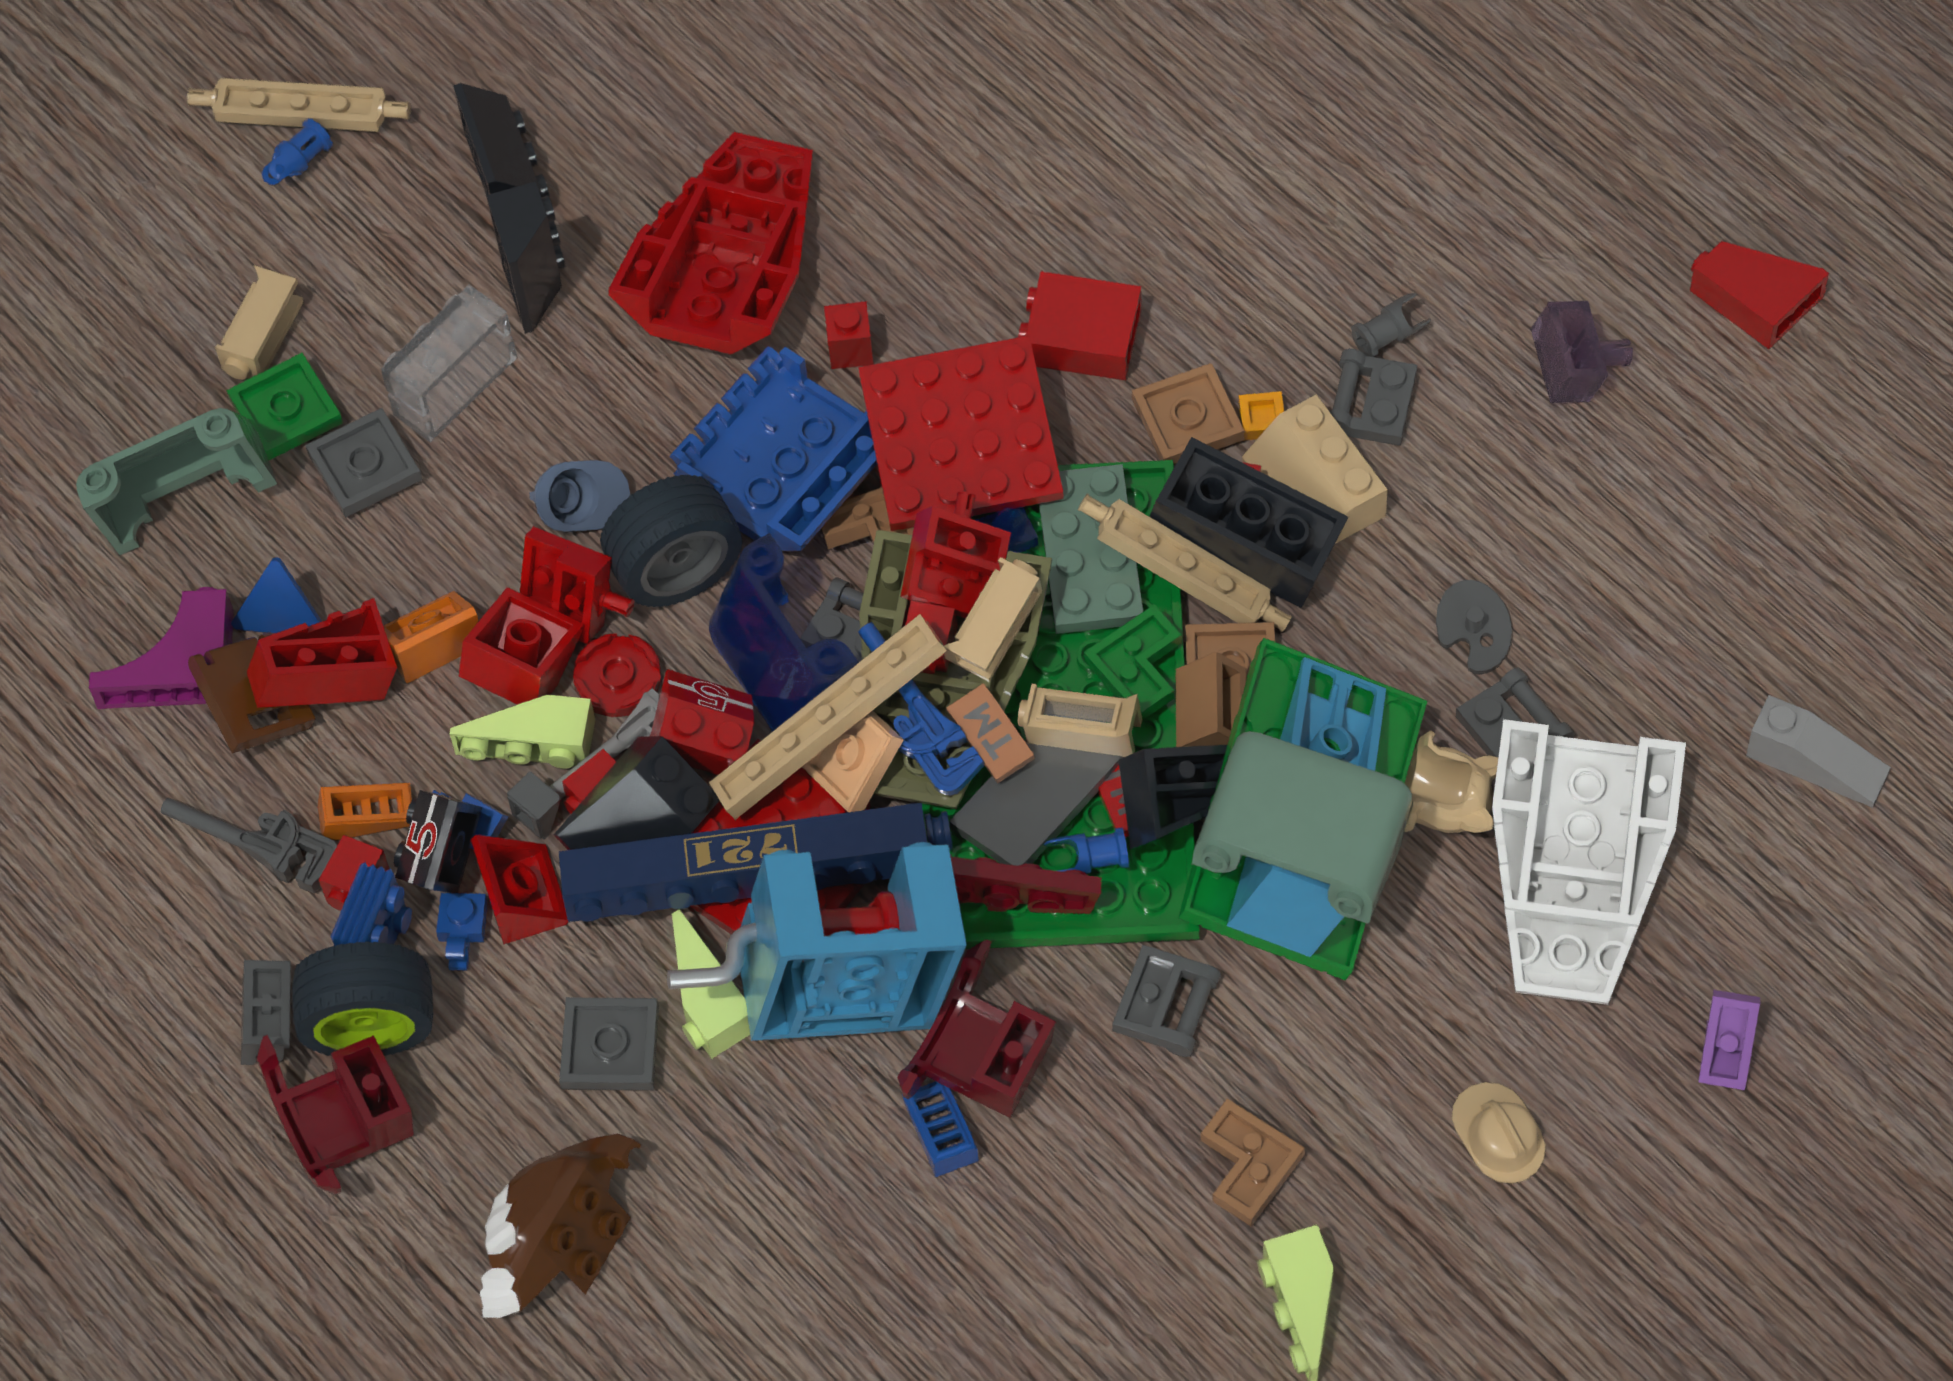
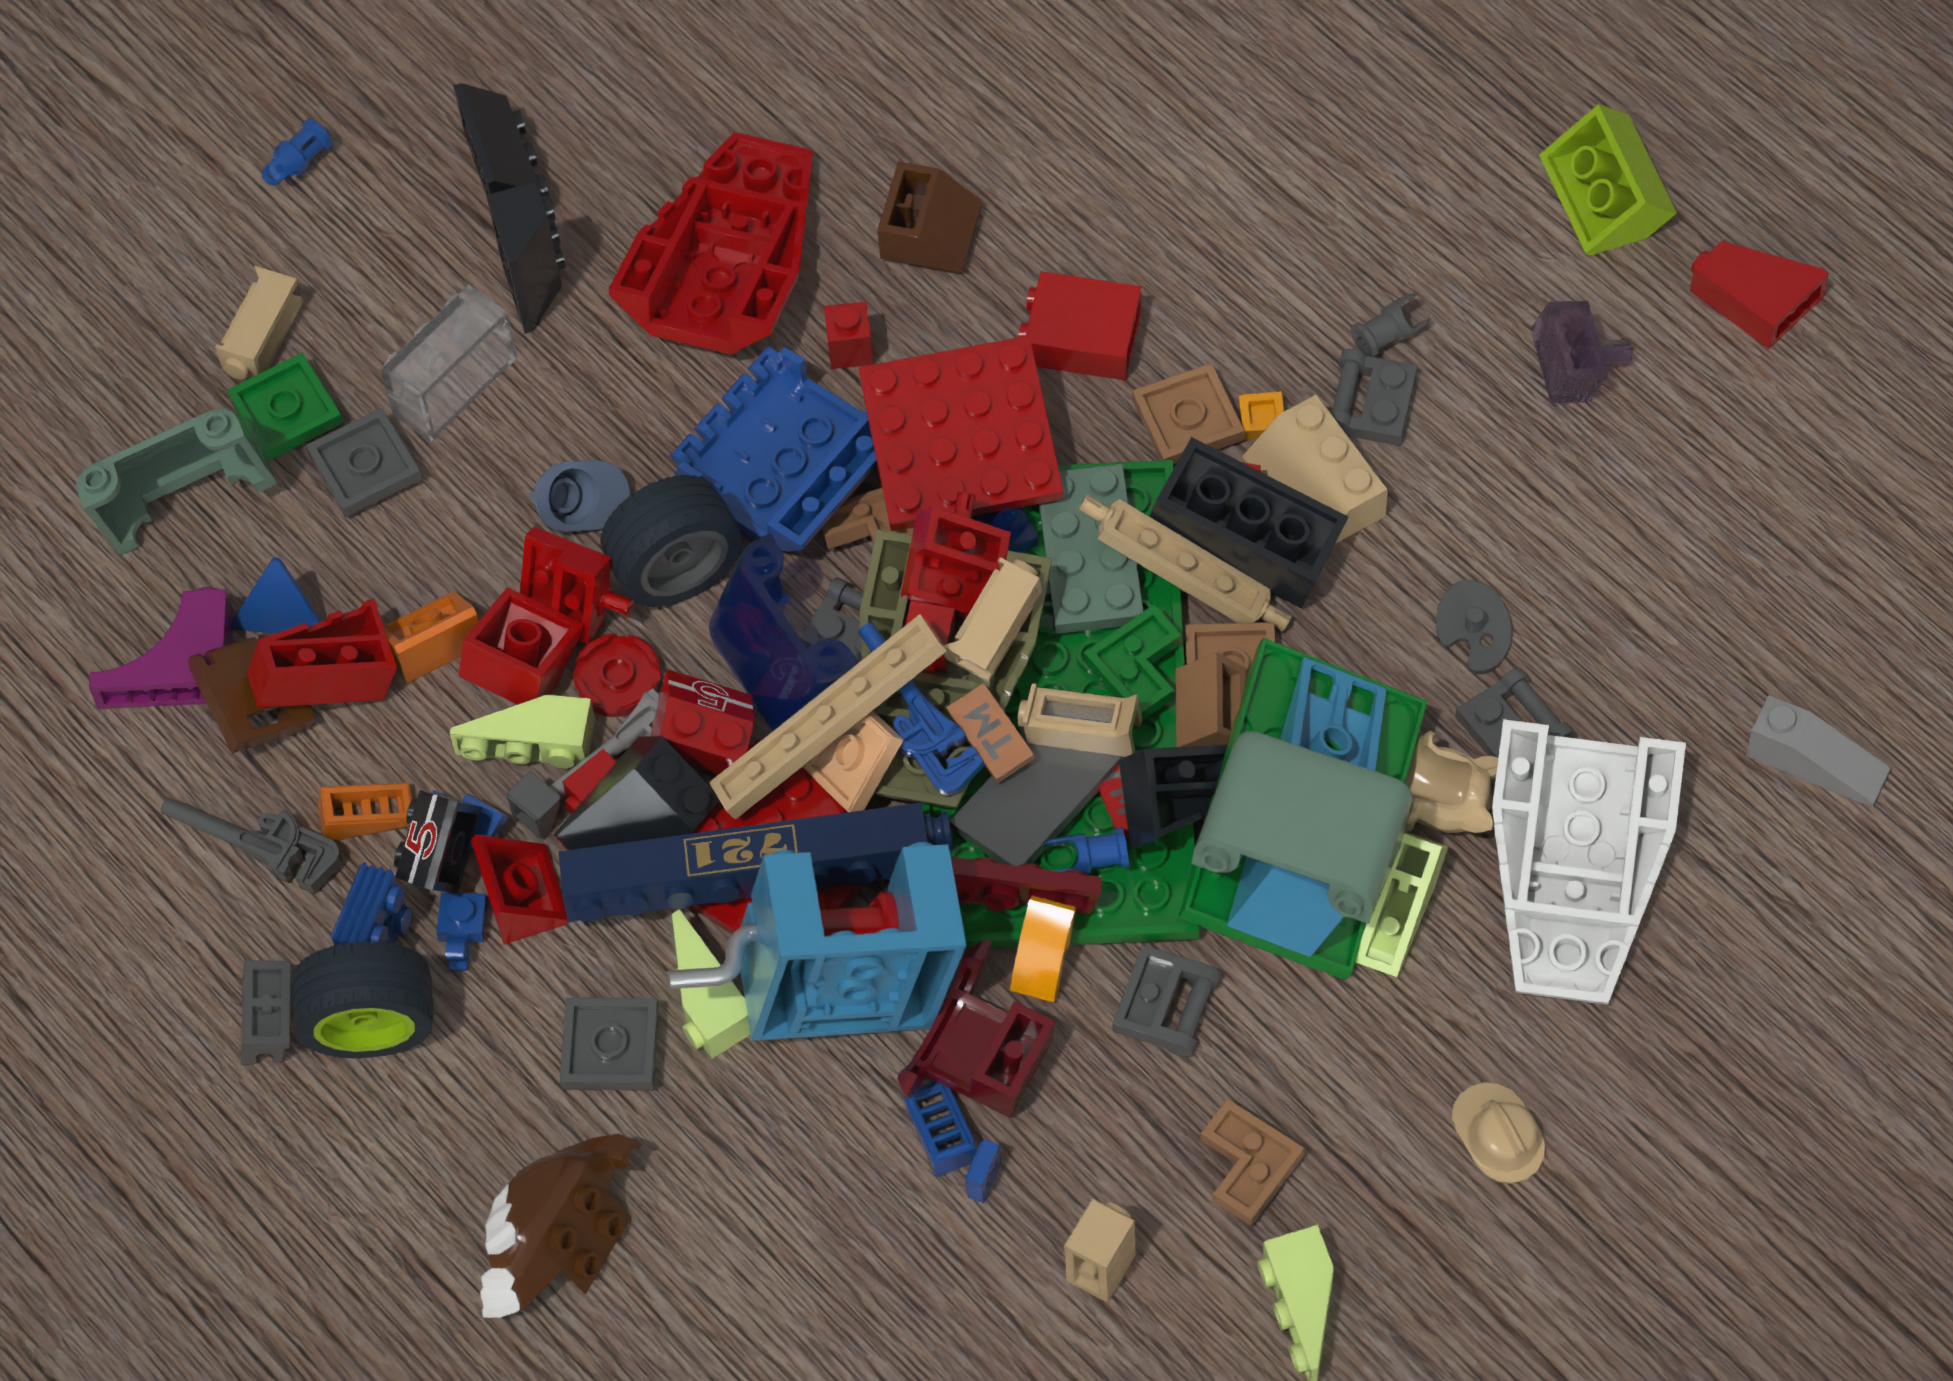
tan plate [187,78,411,132] -> none
dark red piece [257,1035,414,1195] -> none
red brick [319,835,390,911] -> none
medium lavender slope [1698,990,1760,1090] -> none
none -> reddish brown slope [877,161,982,273]
none -> blue tile [965,1139,1001,1203]
none -> light orange slope [1010,896,1076,1002]
none -> tan brick [1064,1199,1136,1303]
none -> yellowish green slope [1355,831,1449,977]
none -> lime slope [1539,104,1677,256]

